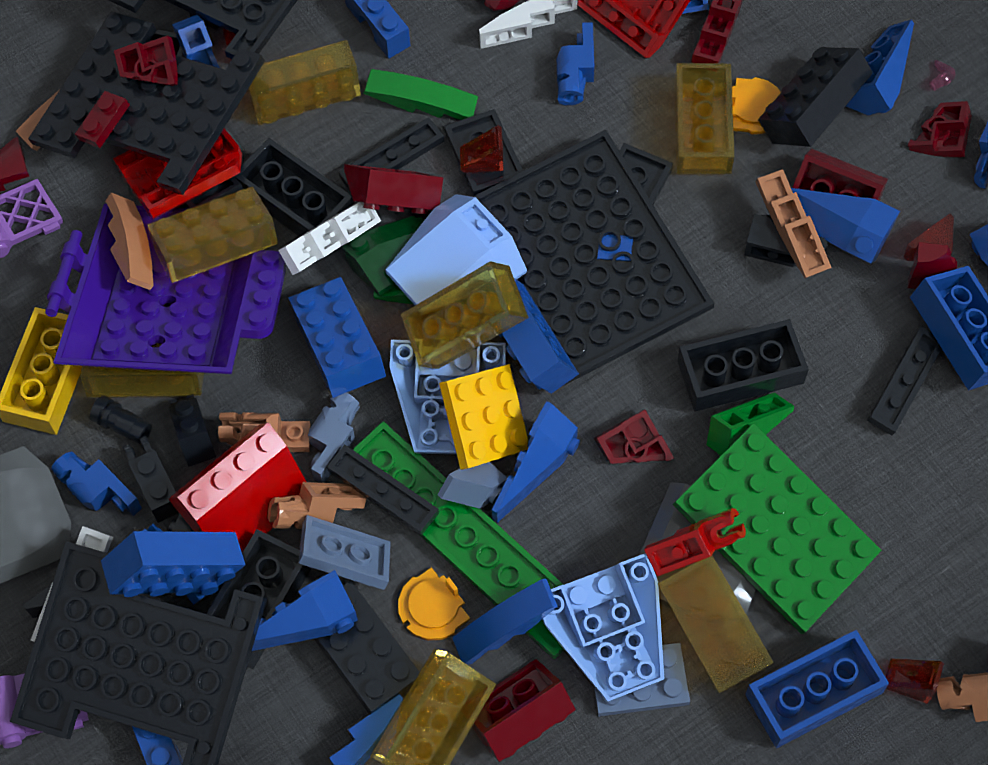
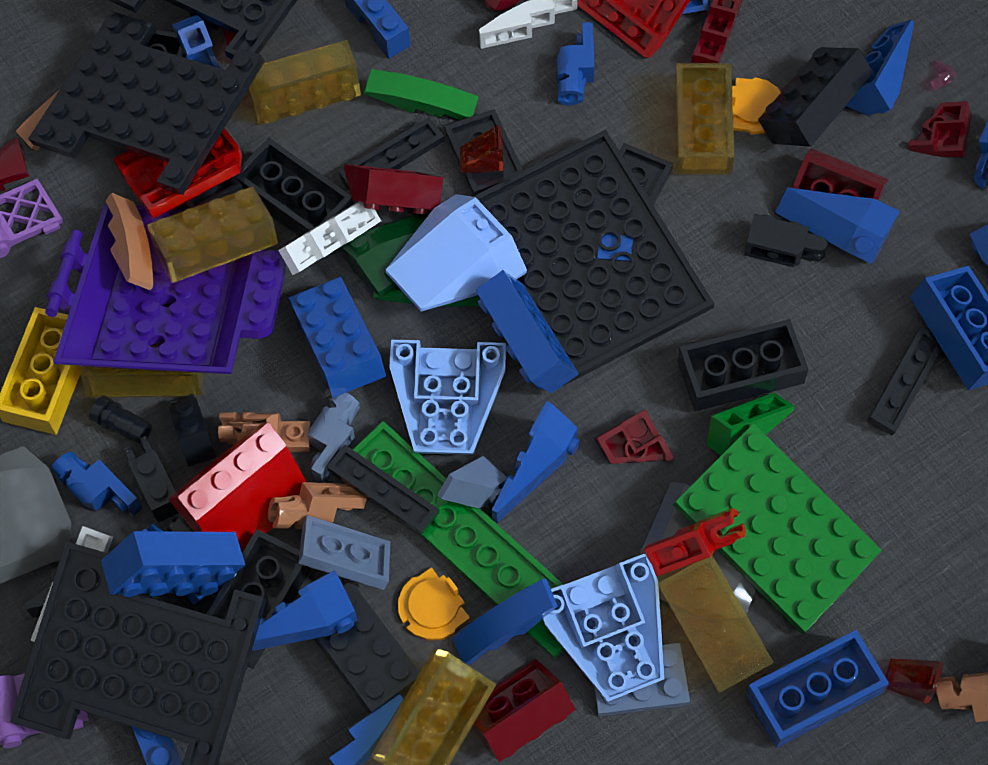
dark red plate [75,91,130,148] -> none
dark red slope [114,36,178,86] -> none
clear yellow brick [401,261,529,369] -> none
yellow plate [439,364,529,470] -> none
nougat slope [755,169,832,278] -> none
clear red slope [904,213,954,261] -> none
dark red slope [907,242,957,289] -> none

